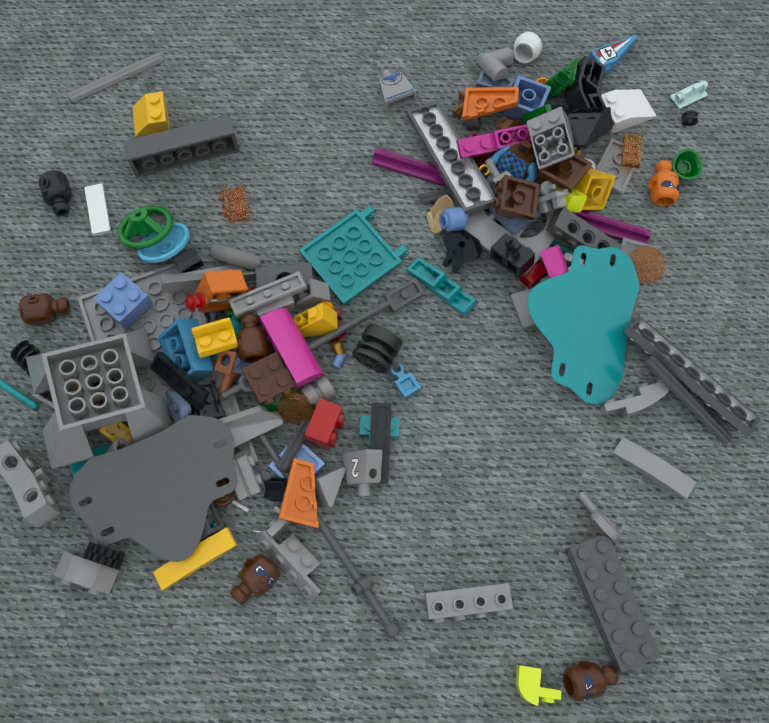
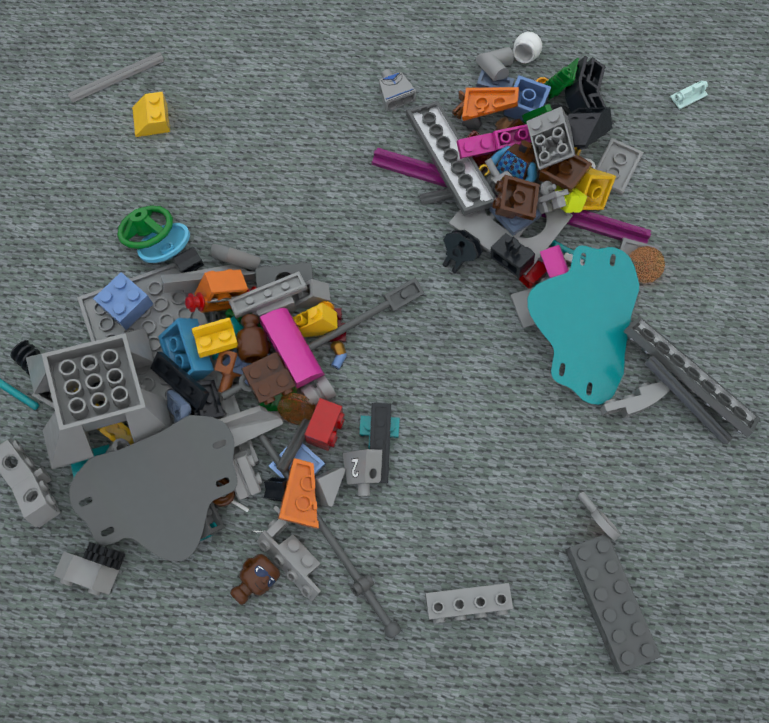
reddish brown piece [19,293,70,325] -> none
black piece [38,170,72,216] -> none
white tile [84,183,112,236] -> none
dark grey brick [123,115,240,178] -> none
yellow slope [153,527,237,590] -> none
clear orange bracket [220,184,251,223] -> none
teal plate [299,206,409,306] -> none
pearl dark grey wheel [352,324,403,373] -> none
dark azure plate [391,363,421,399] -> none
teal slope [406,257,477,316] -> none
tan hair [426,195,458,234] -> none
medium blue head [439,207,468,233] -> none
neon yellow brick [516,665,562,706] -> none
dark grey brick [546,207,623,266] -> none
reddish brown piece [563,661,619,701] -> none
dark azure slope [587,34,637,76] -> none
white slope [601,89,657,134] -> none
light grey slope [613,437,697,500] -> none
clear orange plate [621,132,643,168] -> none
orange piece [648,160,680,206] -> none
green helmet [672,149,703,180] -> none
black bush [681,110,698,126] -> none

